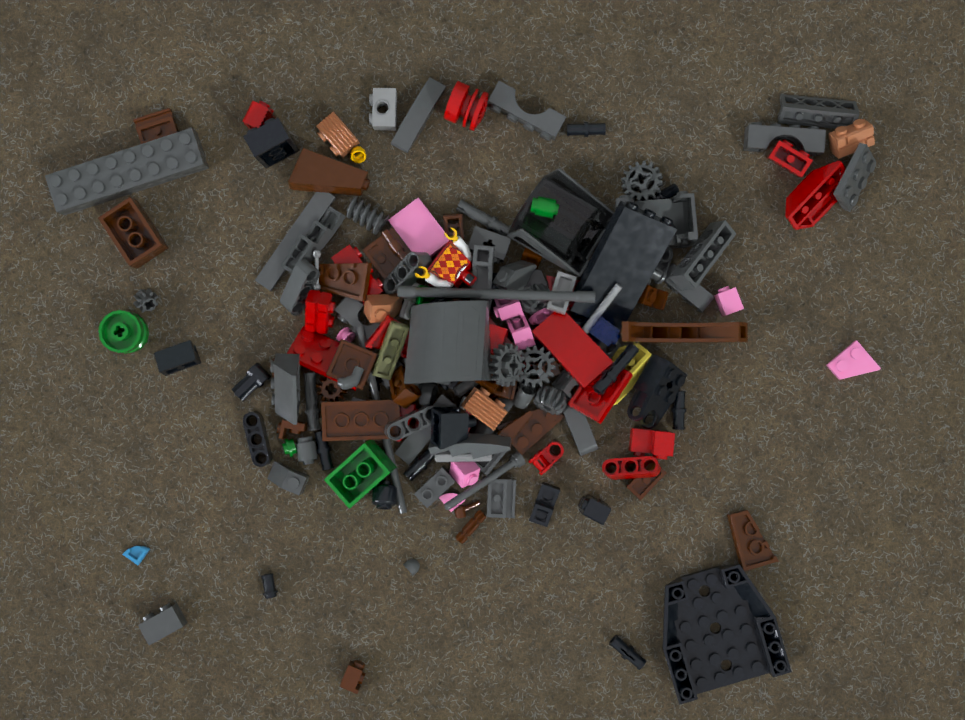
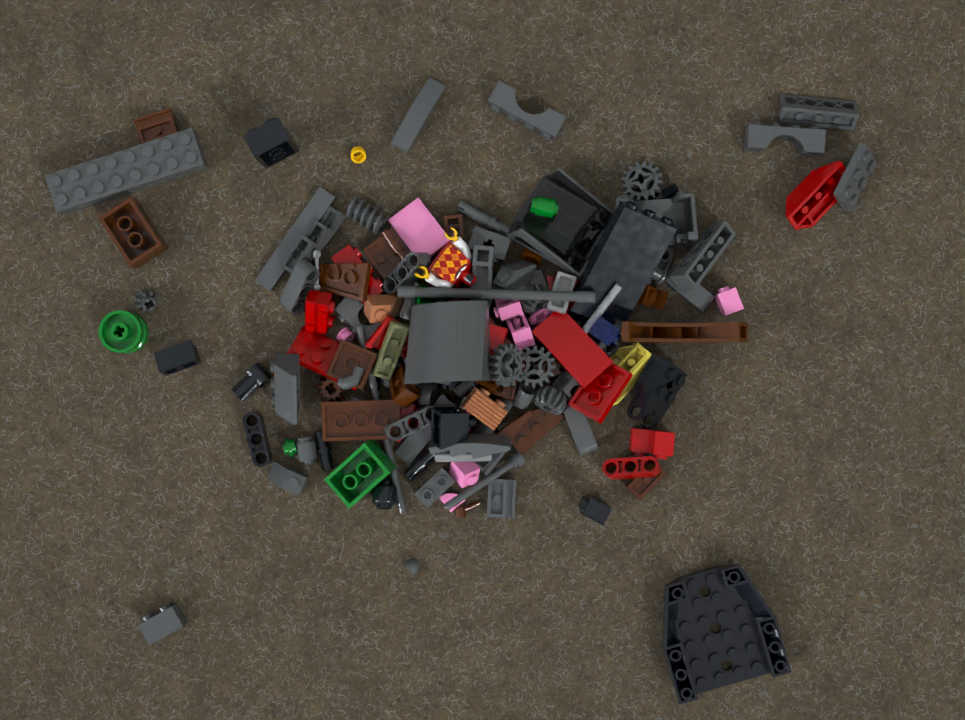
dark azure tile [122,545,150,565] -> none
red brick [242,101,276,129] -> none
black pin [261,573,278,599] -> none
reddish brown bracket [277,419,308,439] -> none
reddish brown slope [288,148,370,196] -> none
dark grey pin [303,373,320,431] -> none
nougat brick [316,111,360,158] -> none
reddish brown brick [340,660,366,694] -> none
light grey brick [369,88,397,131] -> none
red wheel [444,81,489,131] -> none
reddish brown axle [456,510,486,544] -> none
red piece [528,441,564,475] -> none
black slope [529,482,560,527] -> none
black pin [567,122,606,137] -> none
black pin [592,343,639,395] -> none
black pin [609,635,646,670] -> none
black pin [671,391,687,430] -> none
reddish brown wing [727,509,779,571] -> none
red brick [767,140,813,178] -> none
bright pink wing [826,340,881,380] -> none
nougat brick [828,119,875,159] -> none

